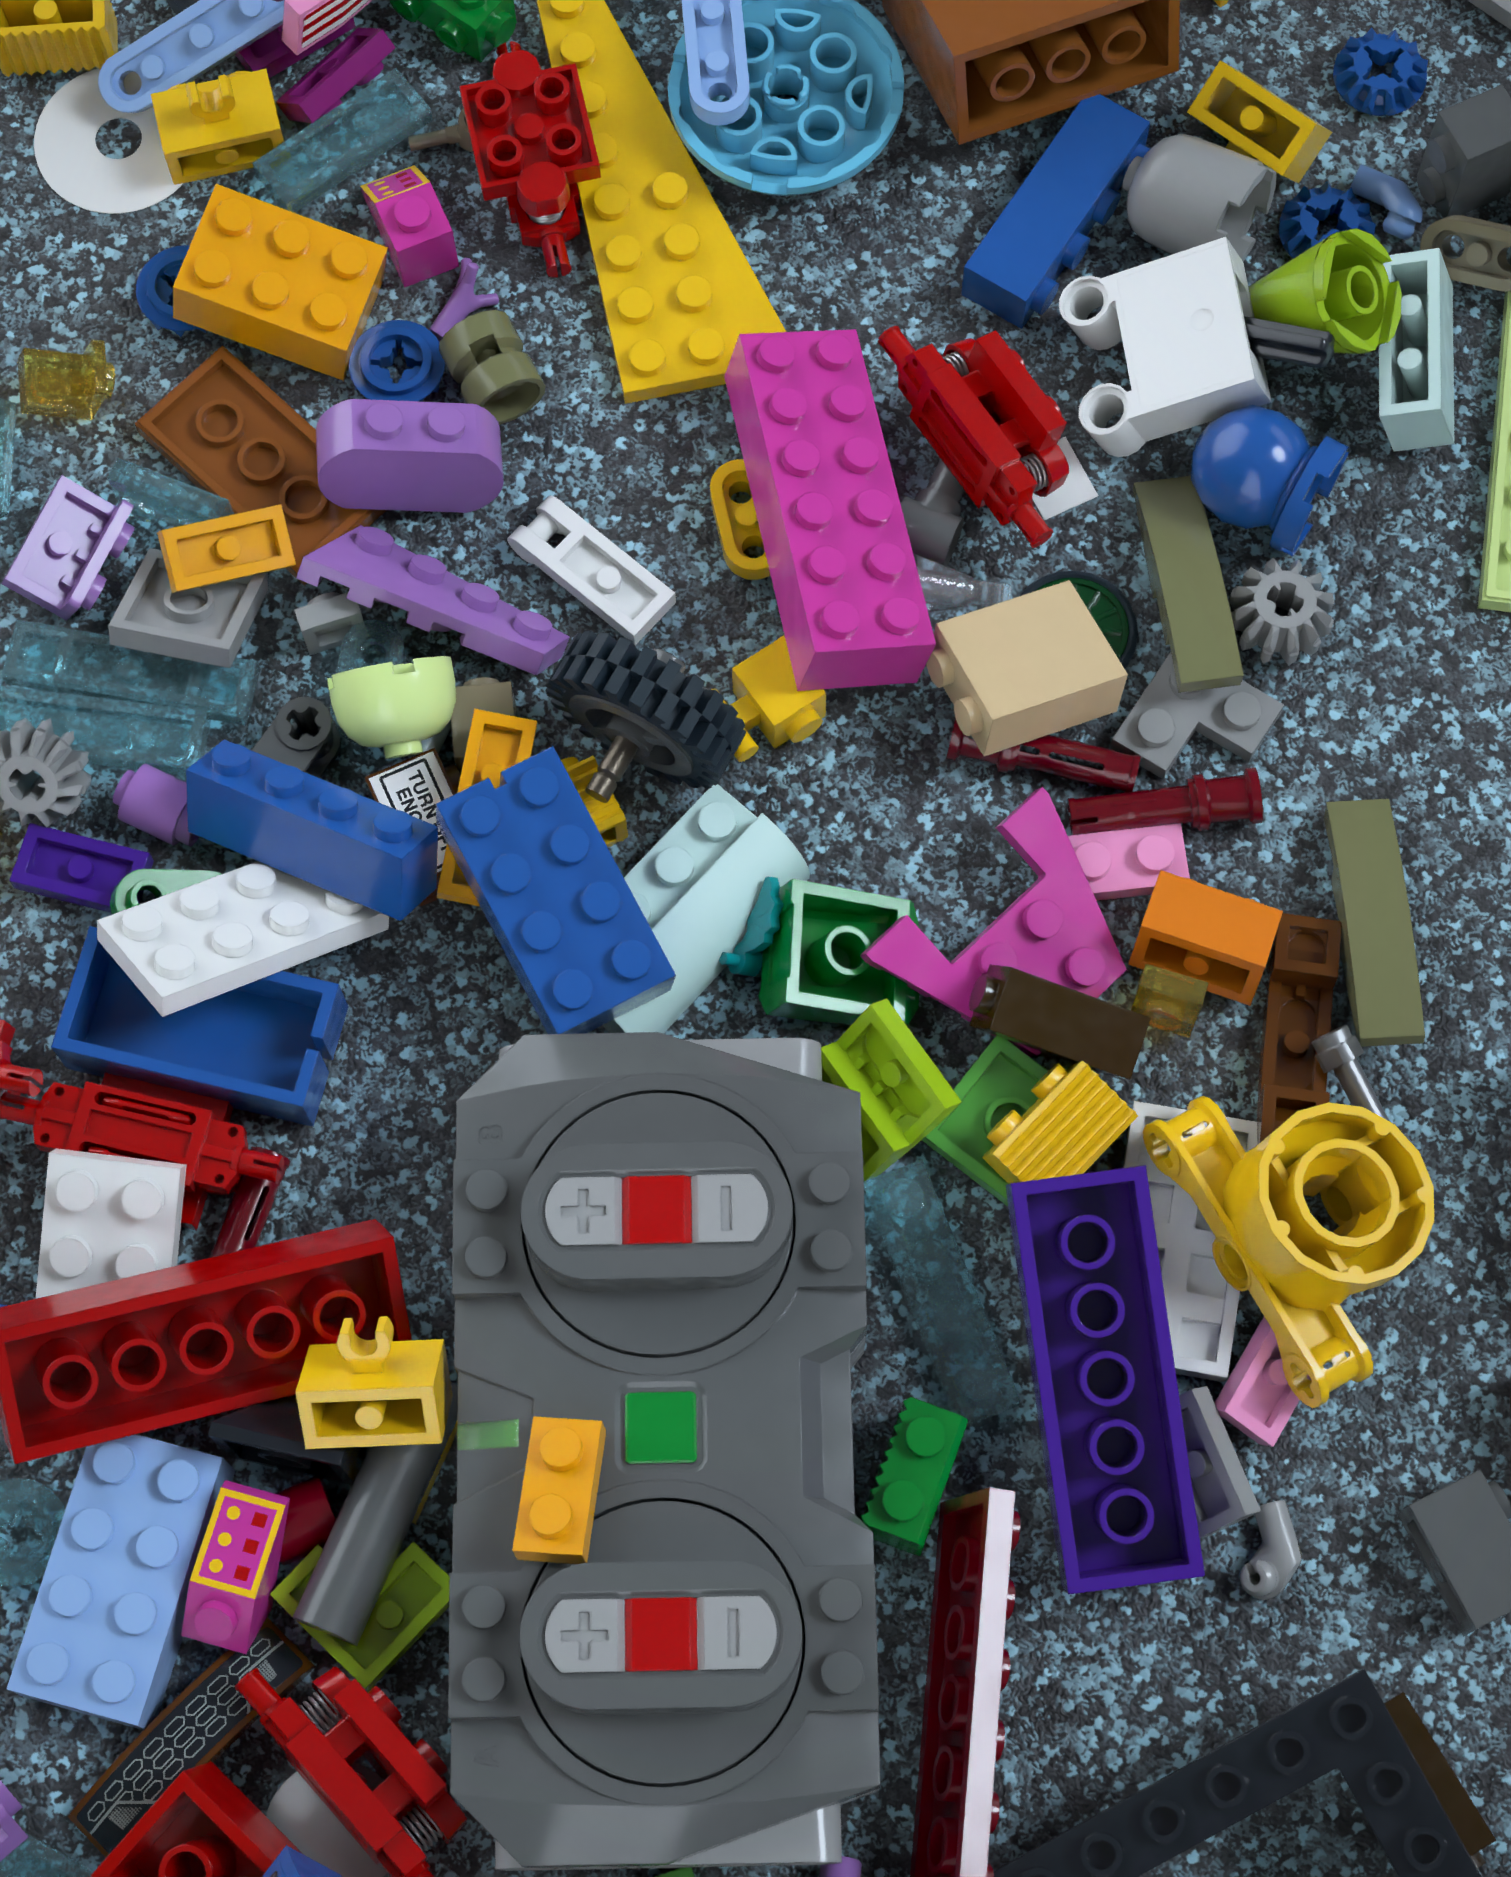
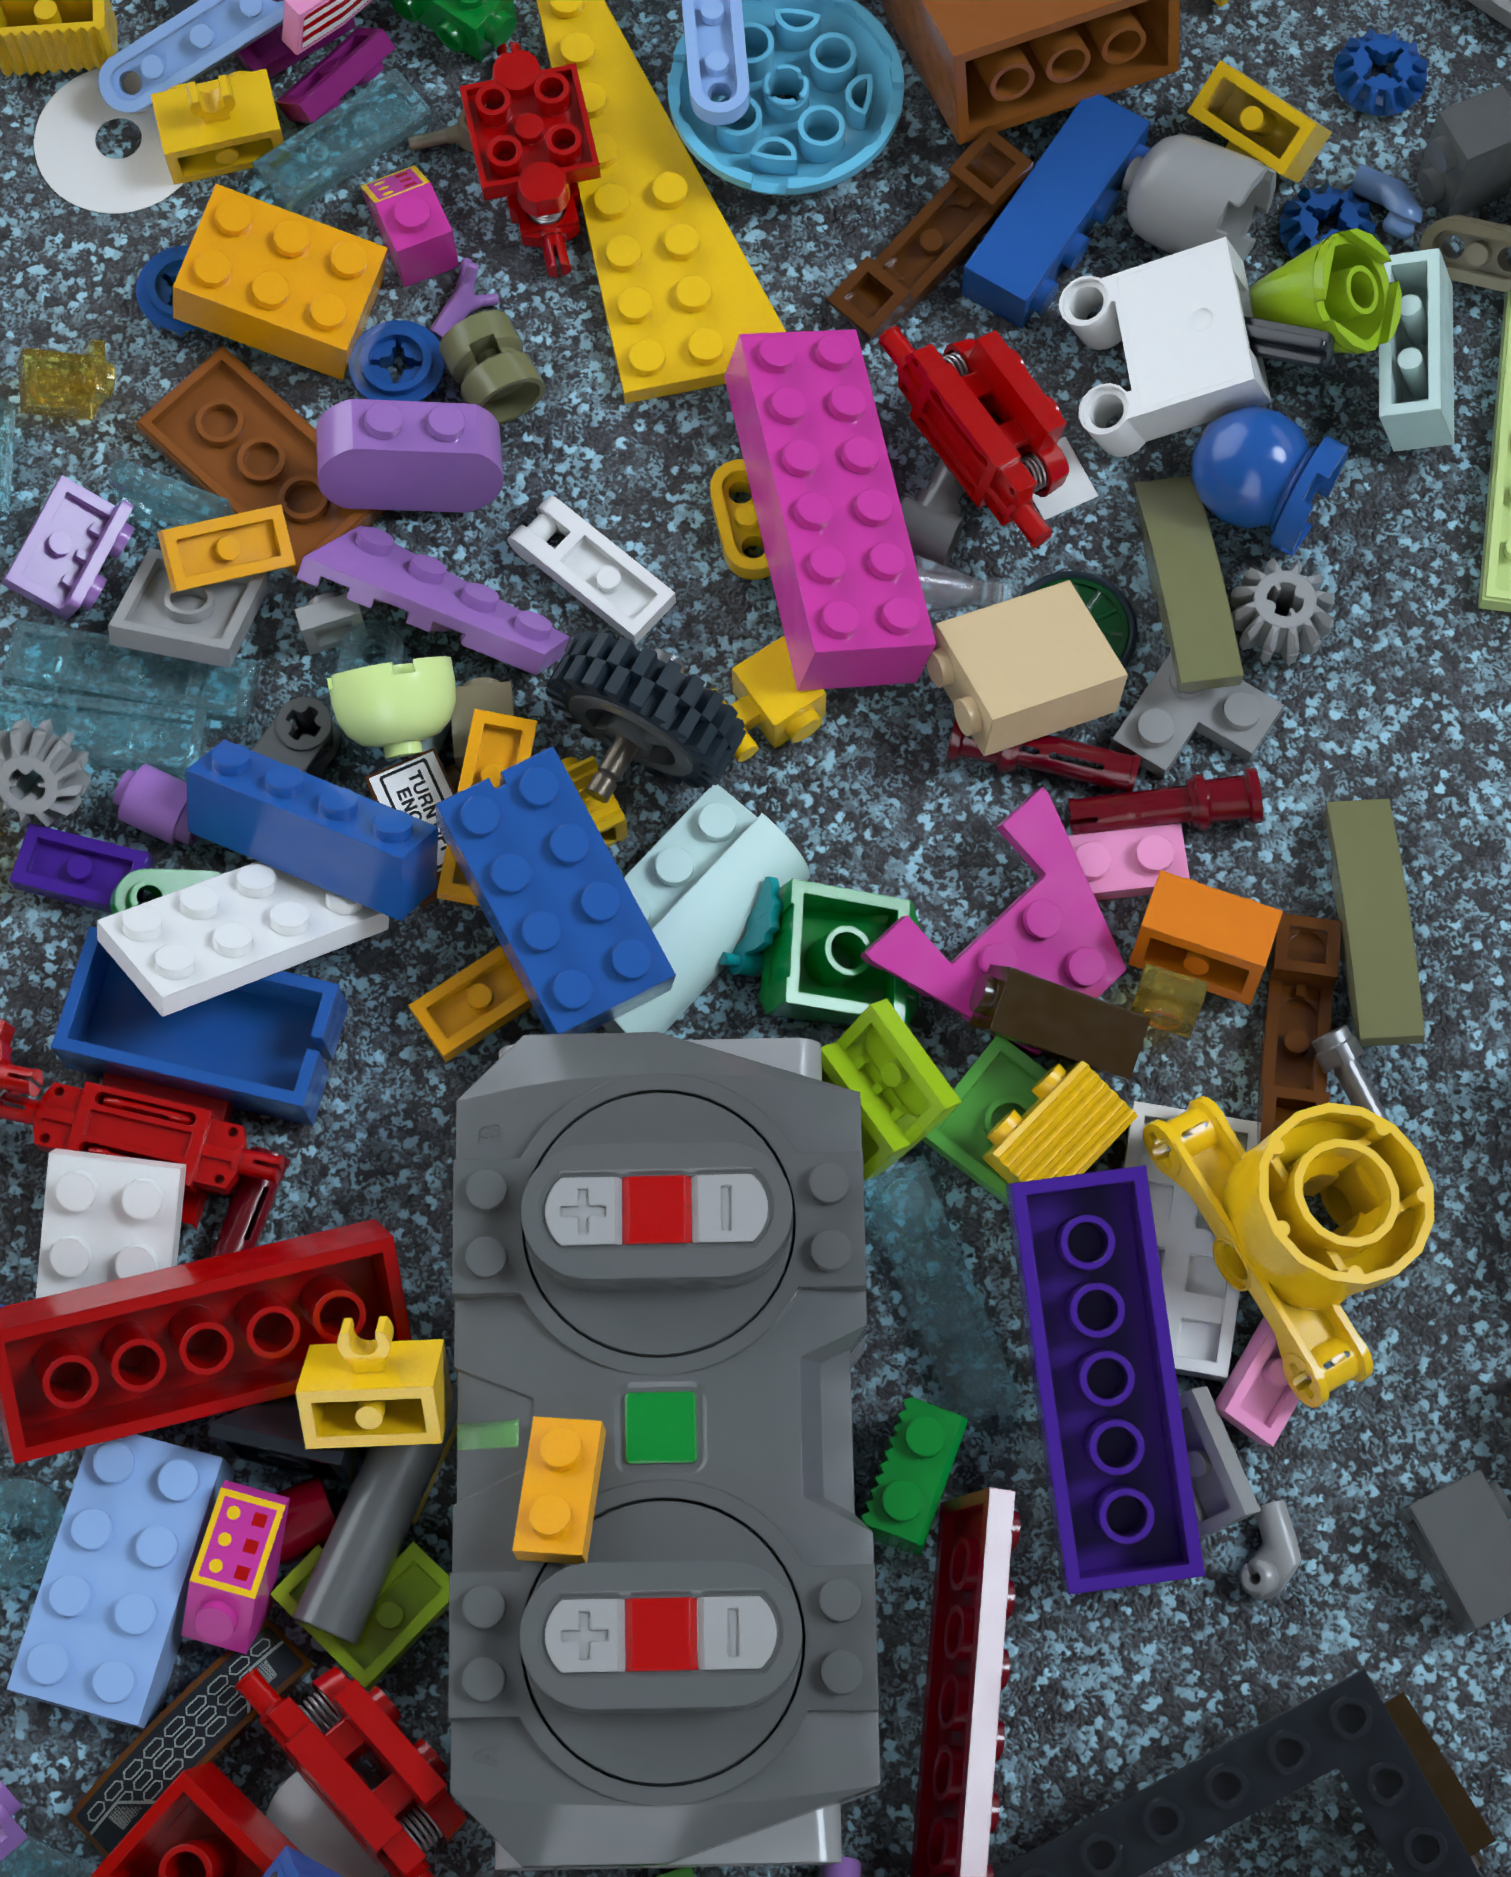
none -> light orange plate [408,945,533,1063]
none -> reddish brown slope [827,126,1033,340]

